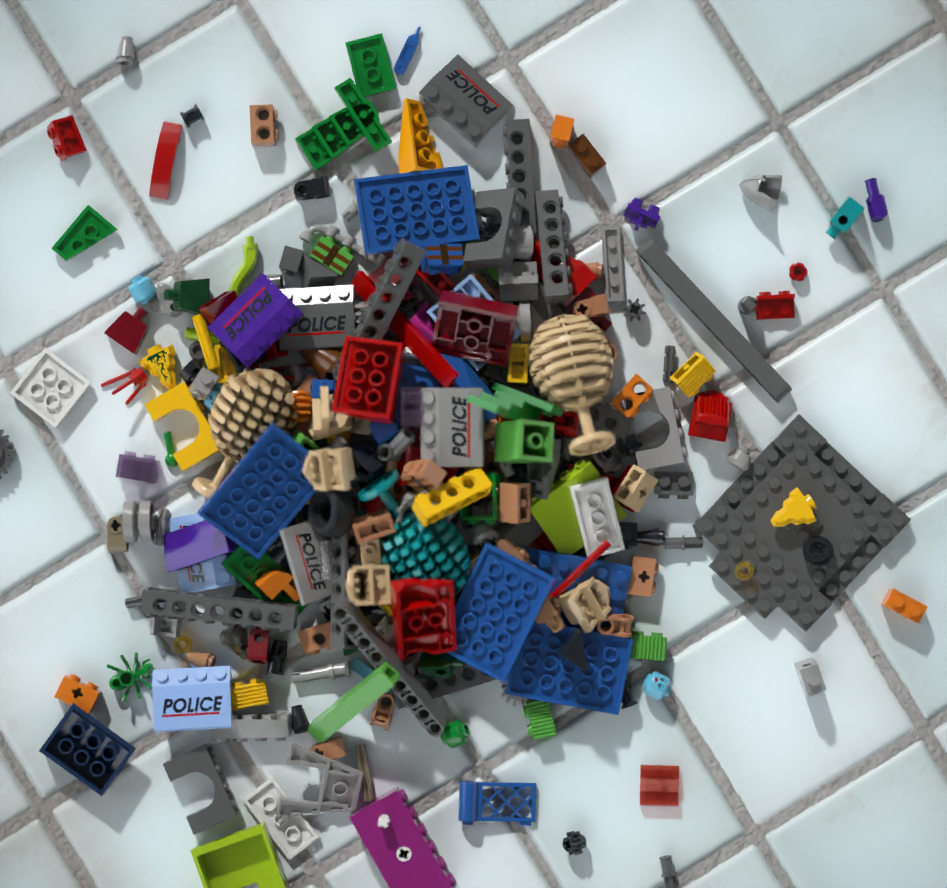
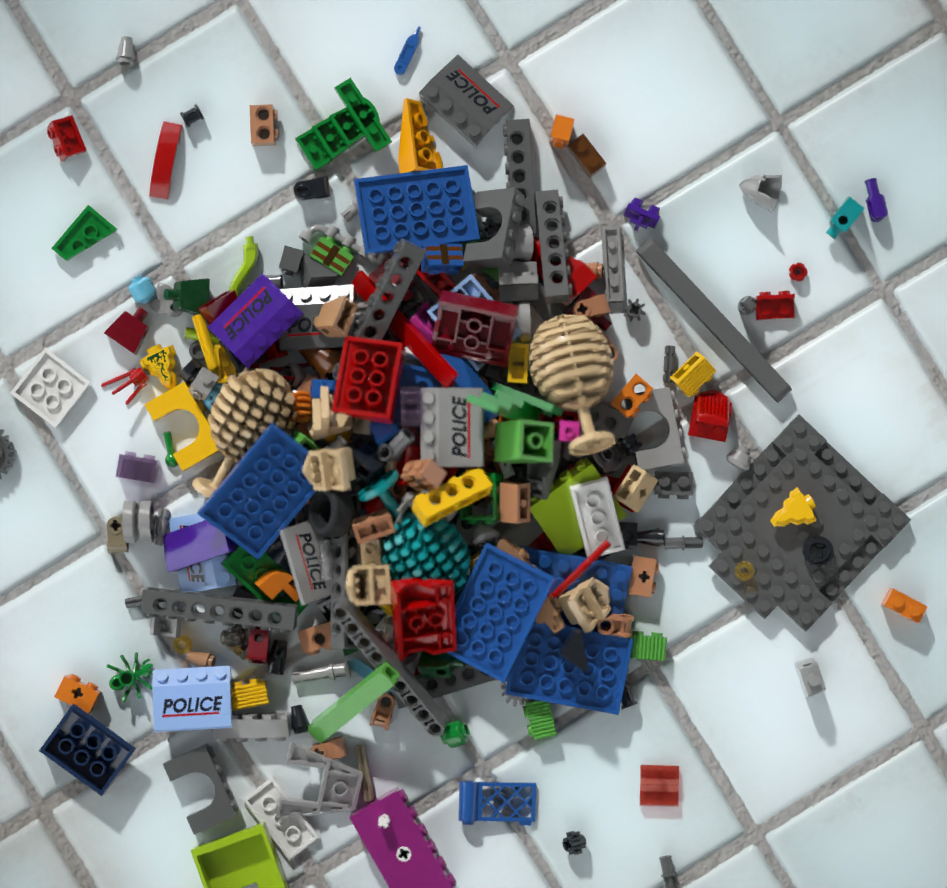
green plate [345,33,396,98] -> none
medium azure head [642,671,672,700] -> none
none -> medium nougat torso [313,295,358,337]
none -> dark pink brick [559,421,582,442]

